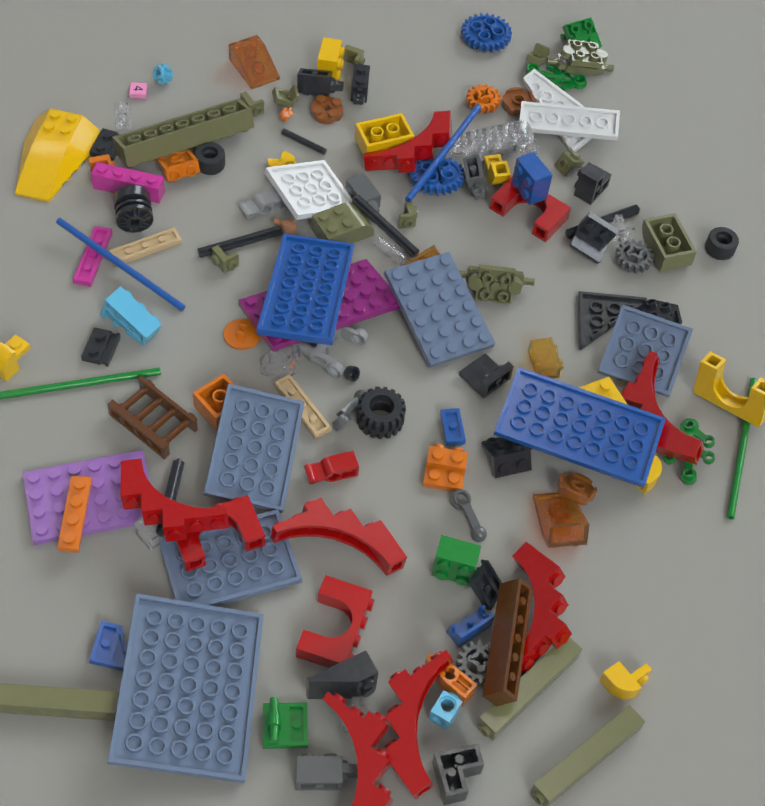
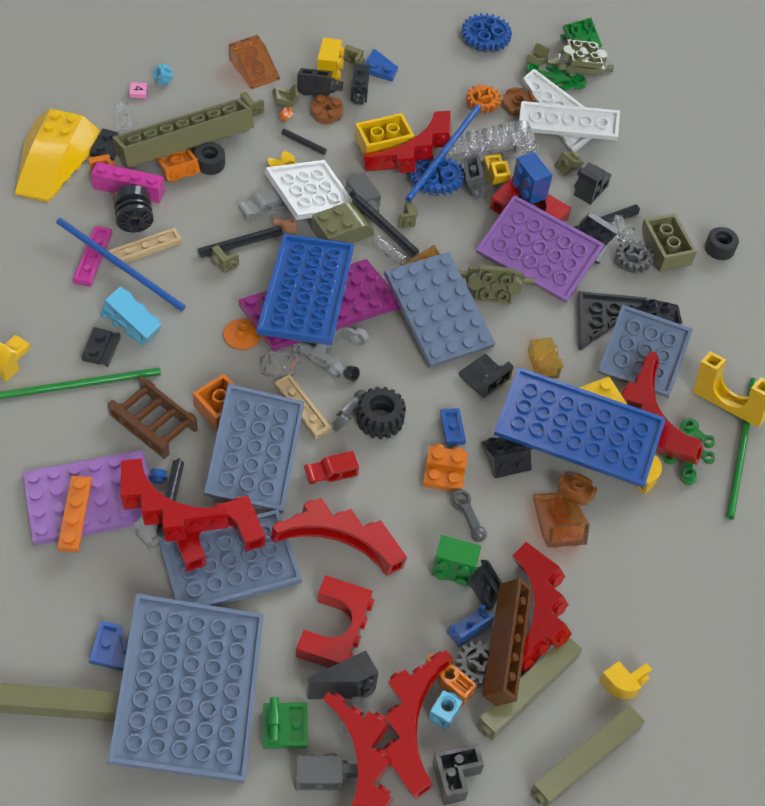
none -> blue plate [148,469,167,484]
none -> blue wing [365,49,398,82]
none -> medium lavender plate [476,195,605,303]

